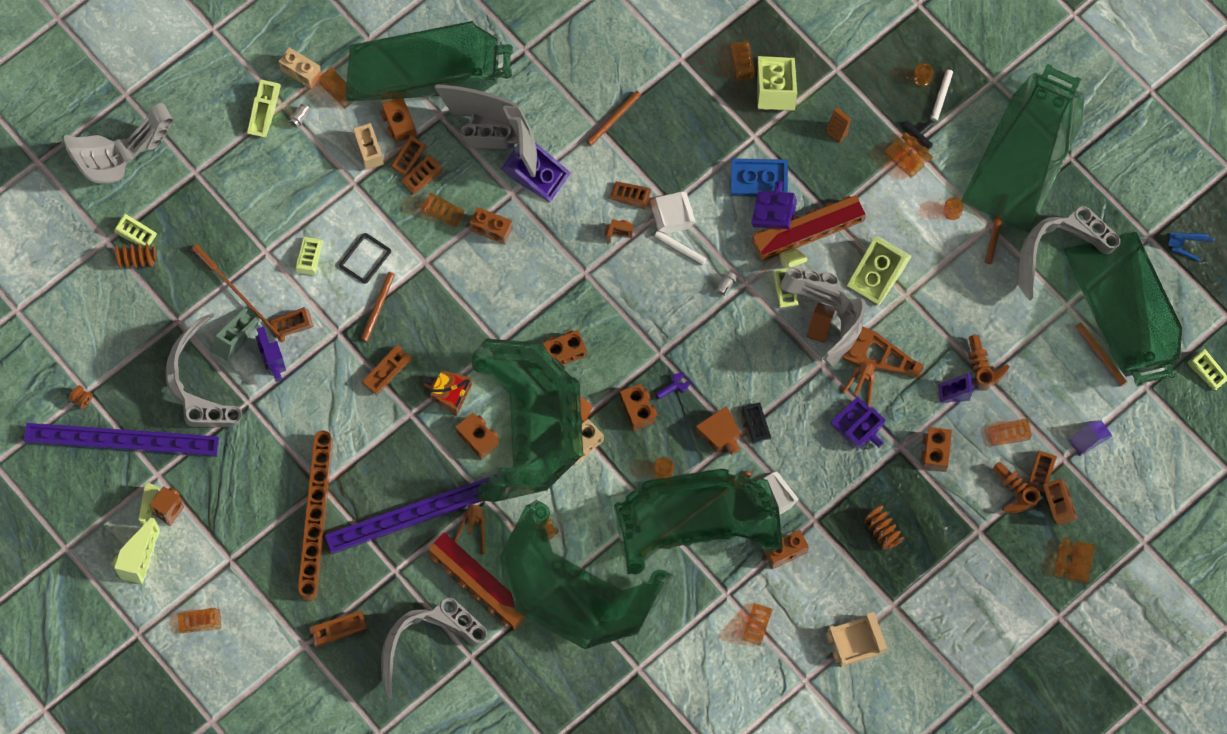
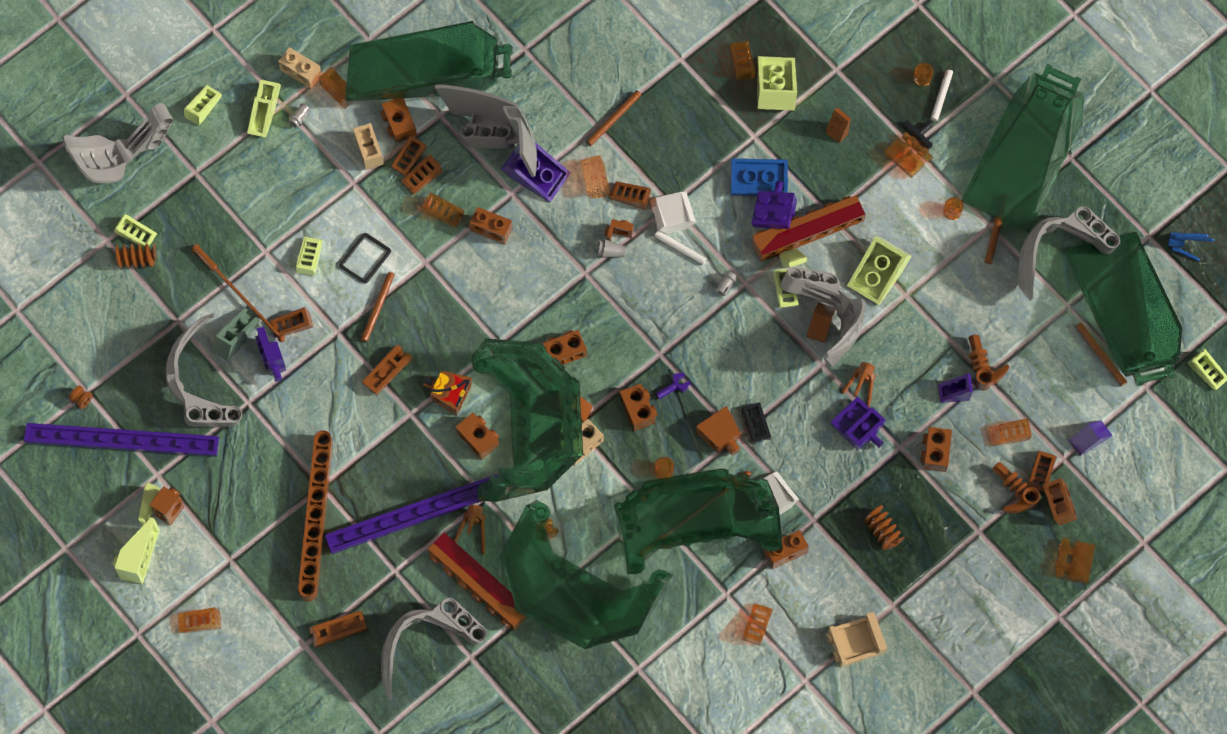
dark orange plate [843,326,924,378] -> none
none -> yellowish green slope [184,85,222,125]
none -> clear orange hinge [580,155,611,199]
none -> light grey cone [597,239,626,258]

